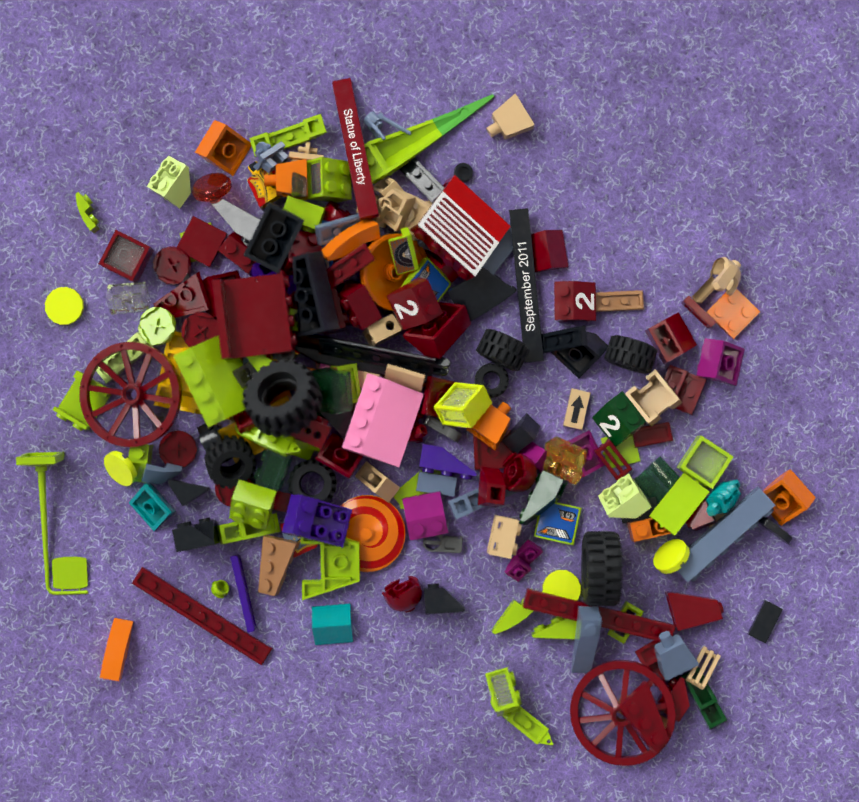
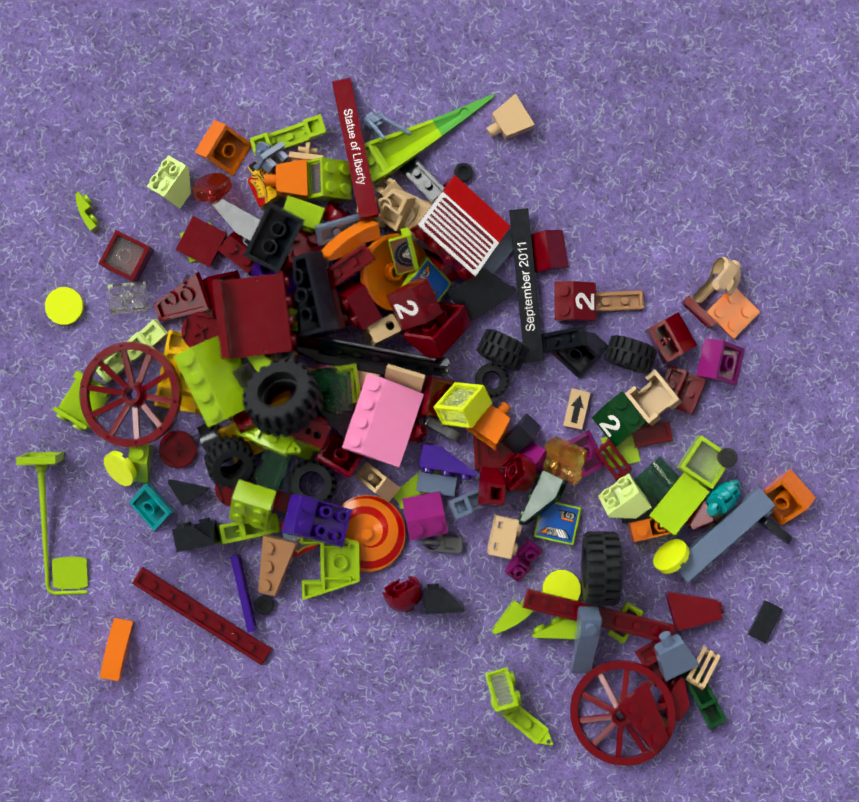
tile [138,307,176,345] -> none
sand blue slope [141,463,182,484] -> none
dark red tile [153,246,192,285] -> none
lime plate [211,580,229,599] -> none
clear smoke slope [292,172,307,197] -> none
teal slope [312,603,353,645] -> none
none -> black tile [255,595,274,615]
none -> black tile [717,448,738,468]

